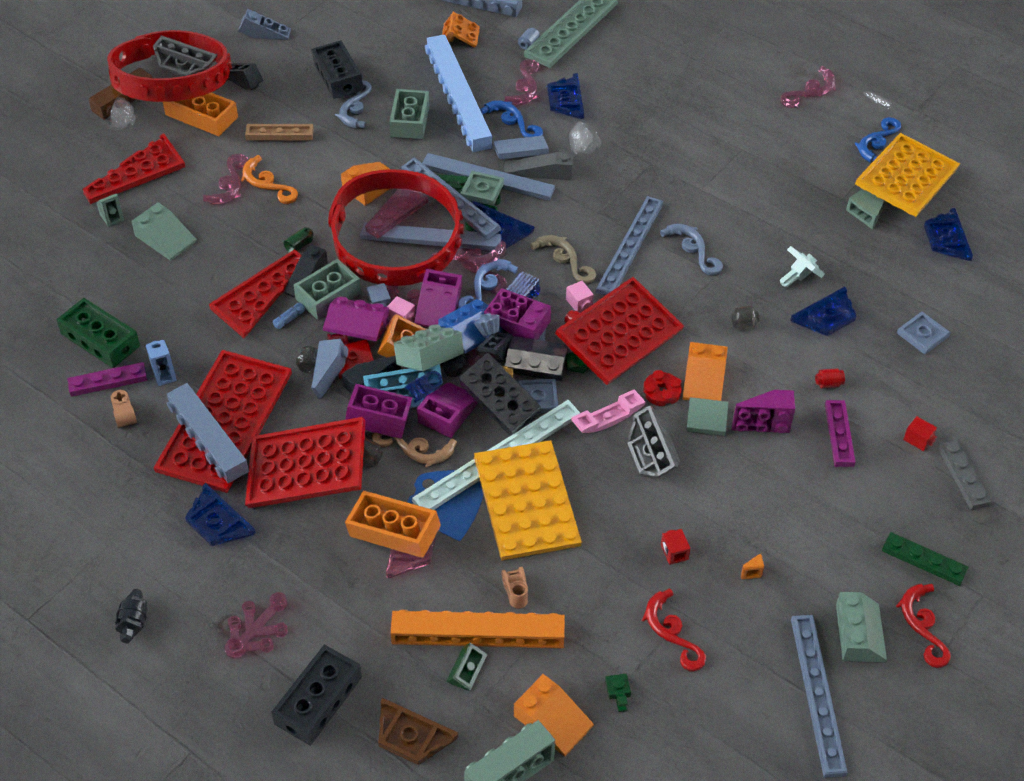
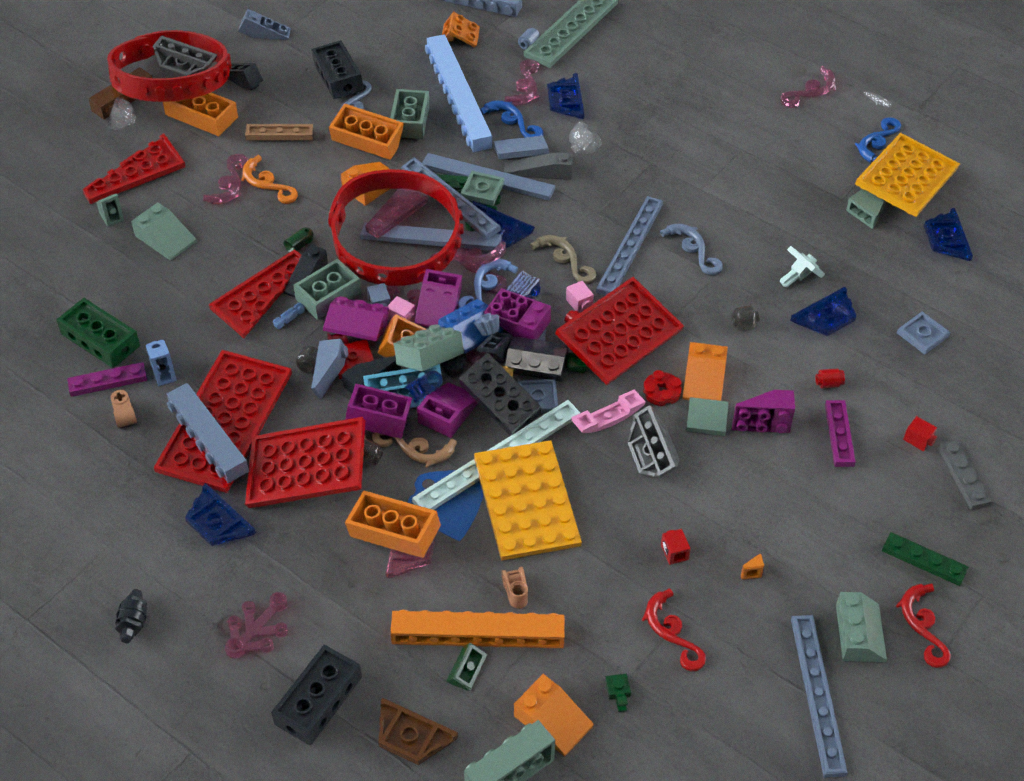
none -> orange slope [329,103,404,160]

